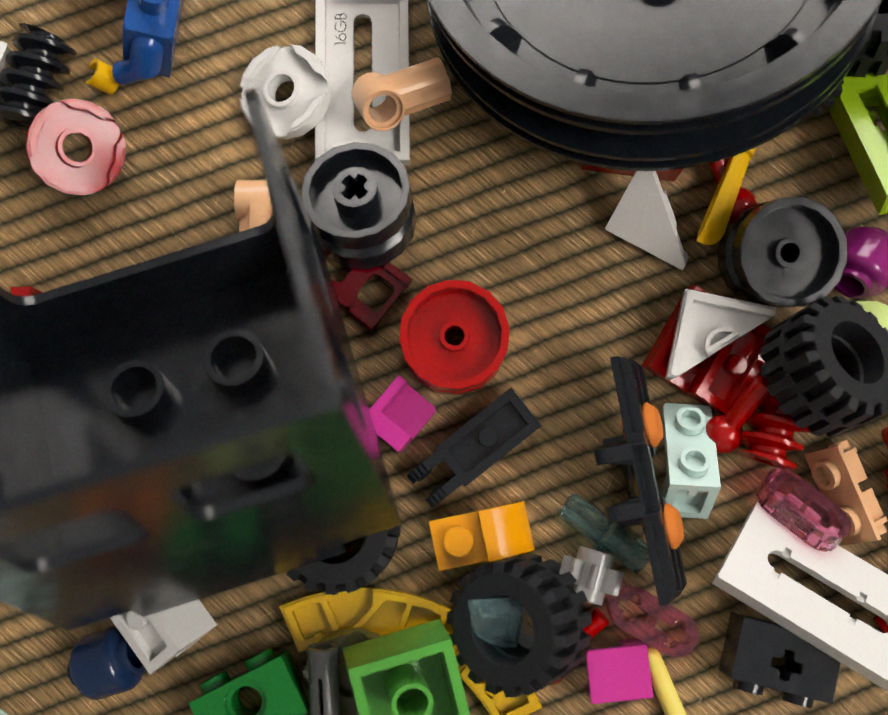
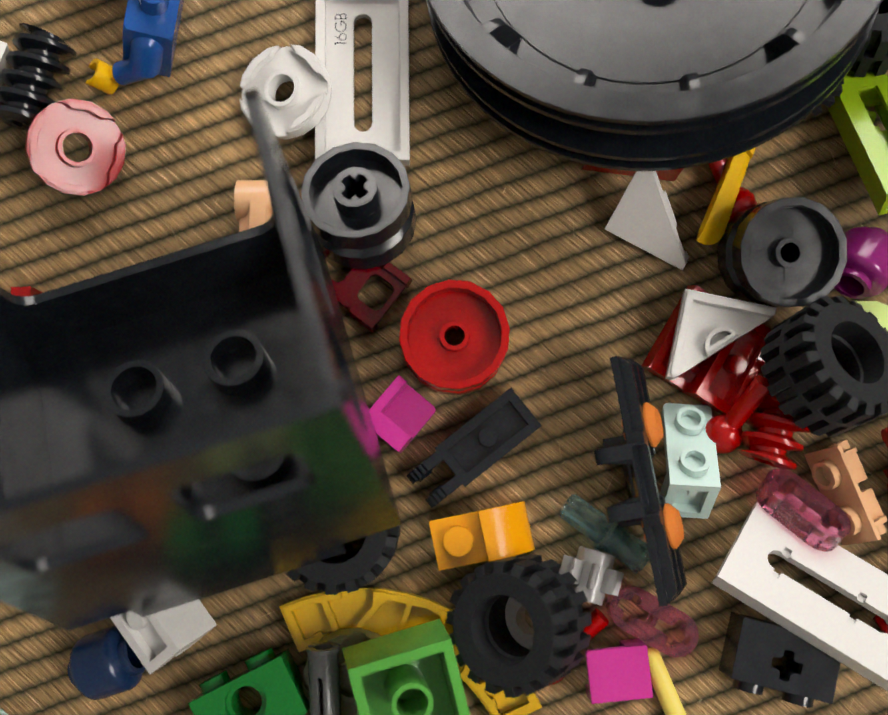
light nougat piece [351,57,453,131] -> none
clear light blue tile [468,598,524,647] -> none

